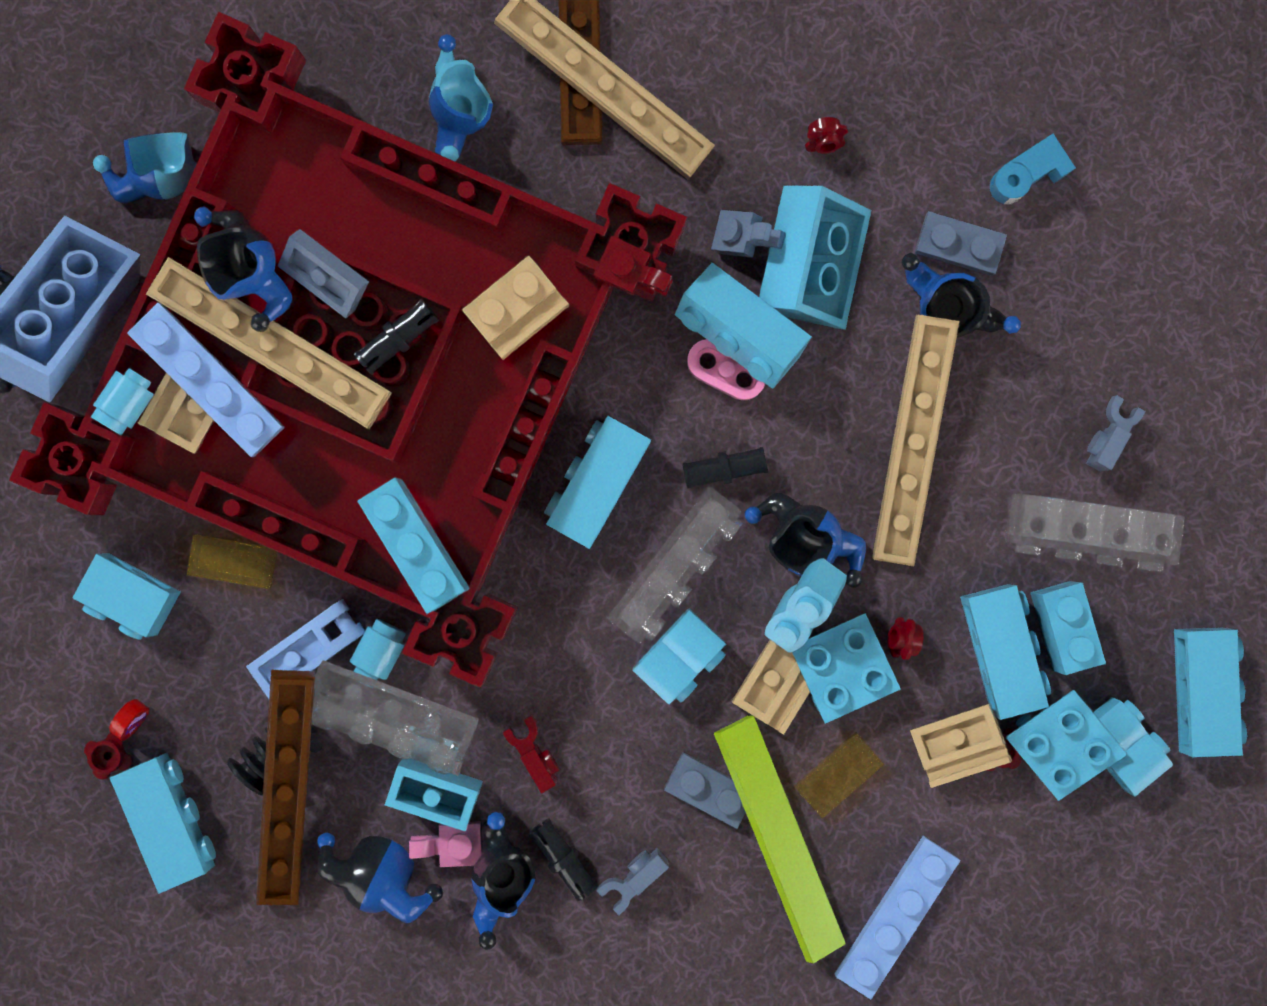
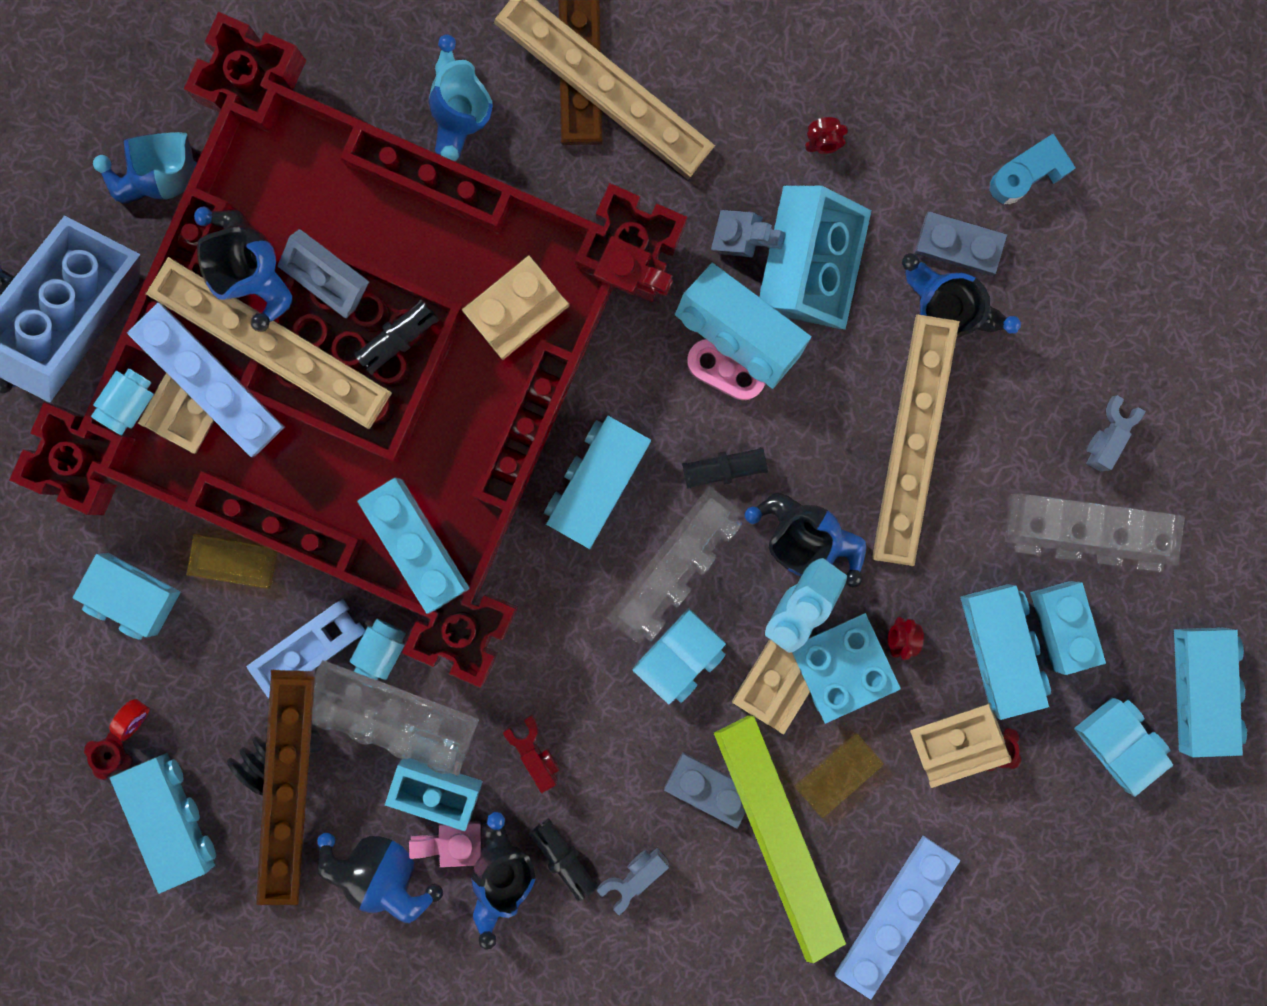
medium azure hinge [1006,690,1127,801] -> none

